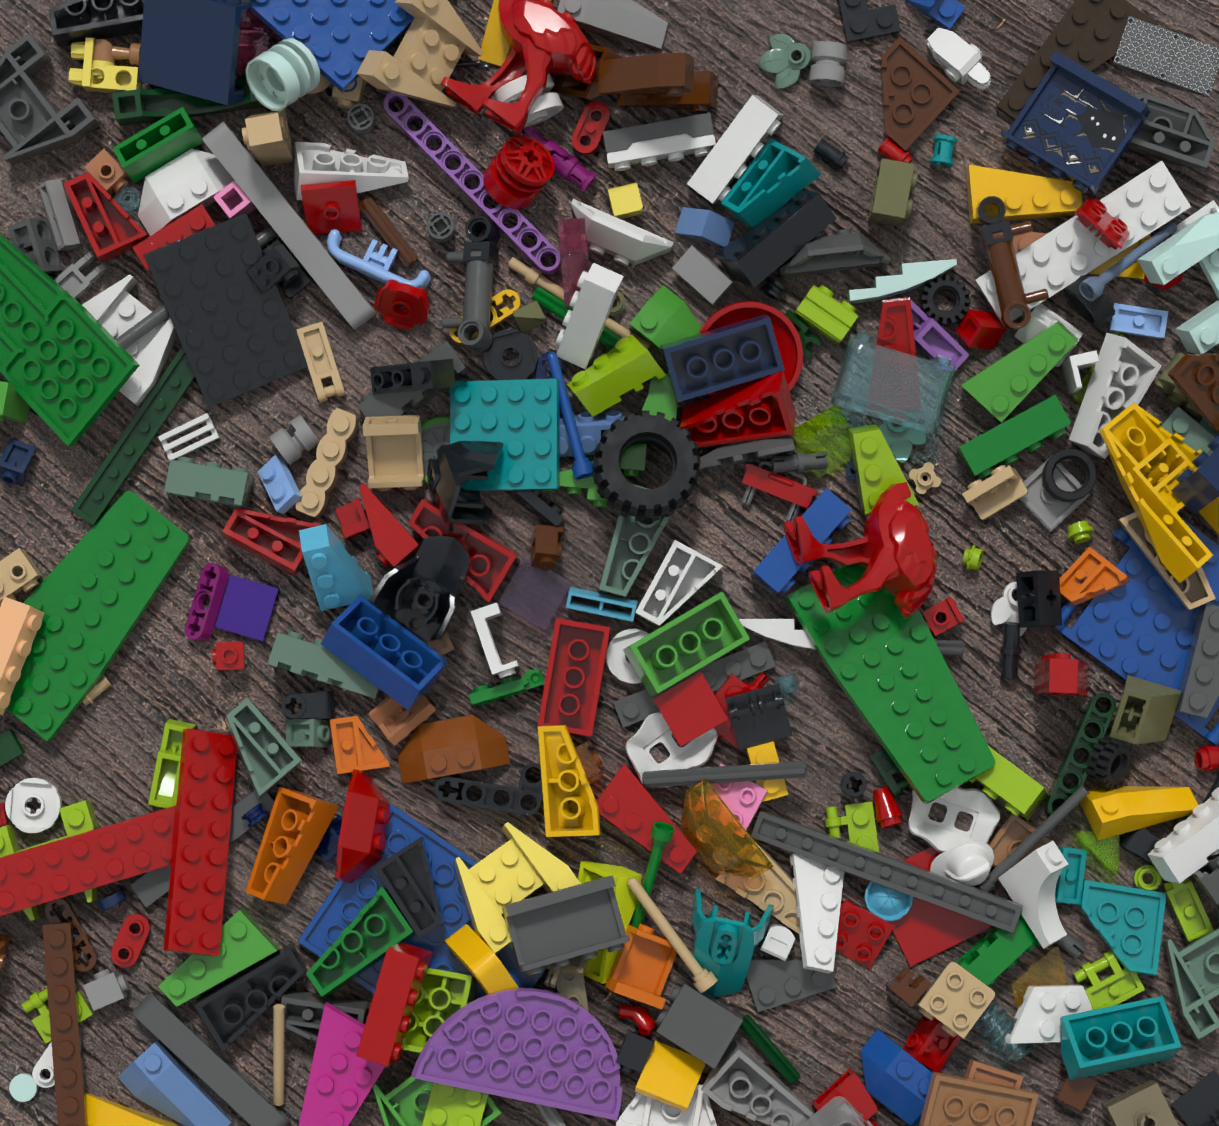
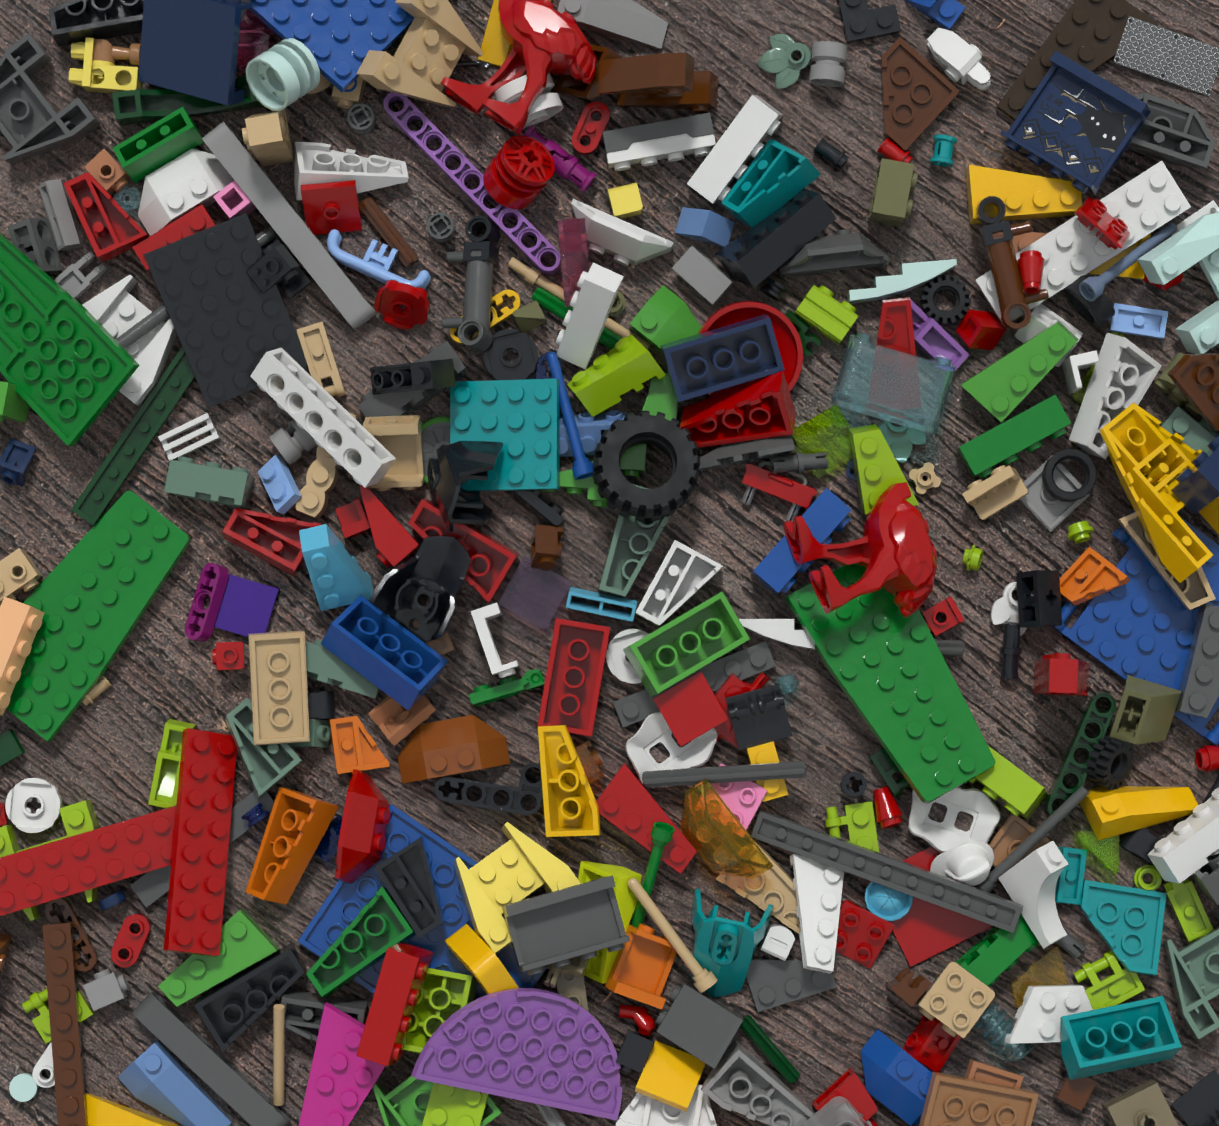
none -> tan tile [248,631,310,745]
none -> white brick [250,348,396,488]
none -> red cone [1017,250,1045,294]

